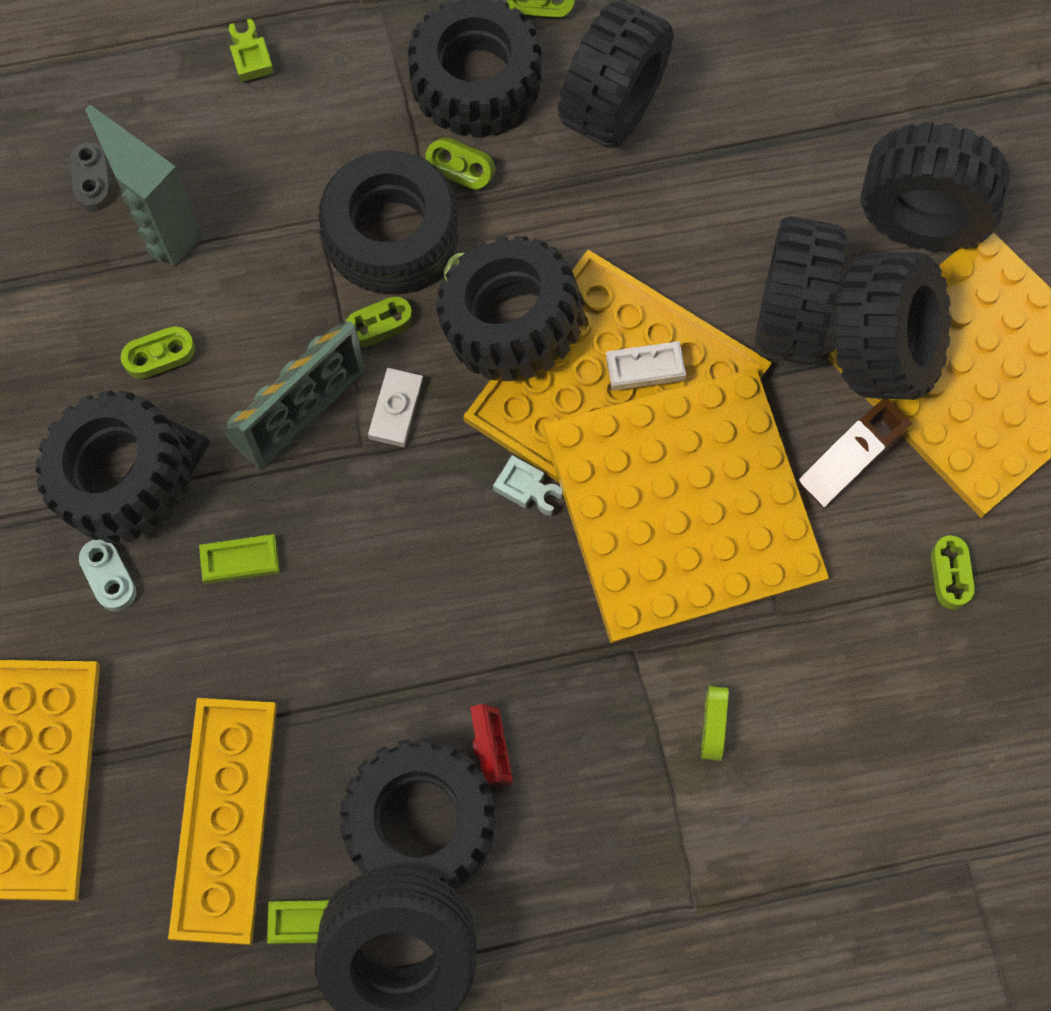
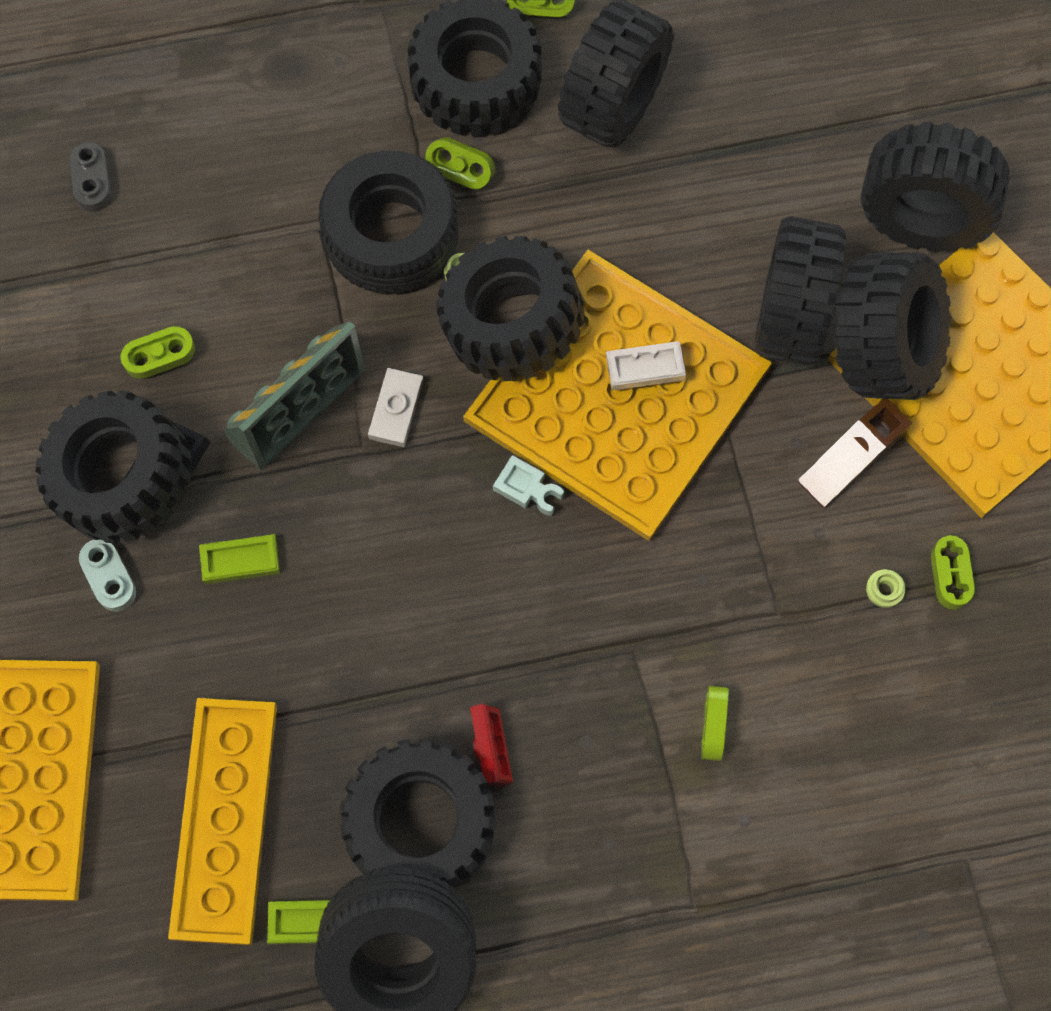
sand green slope [85,104,203,267] -> none
lime plate [229,19,274,82] -> none
lime beam [346,297,413,348] -> none
yellow plate [542,367,829,644] -> none
none -> yellowish green plate [866,569,905,608]

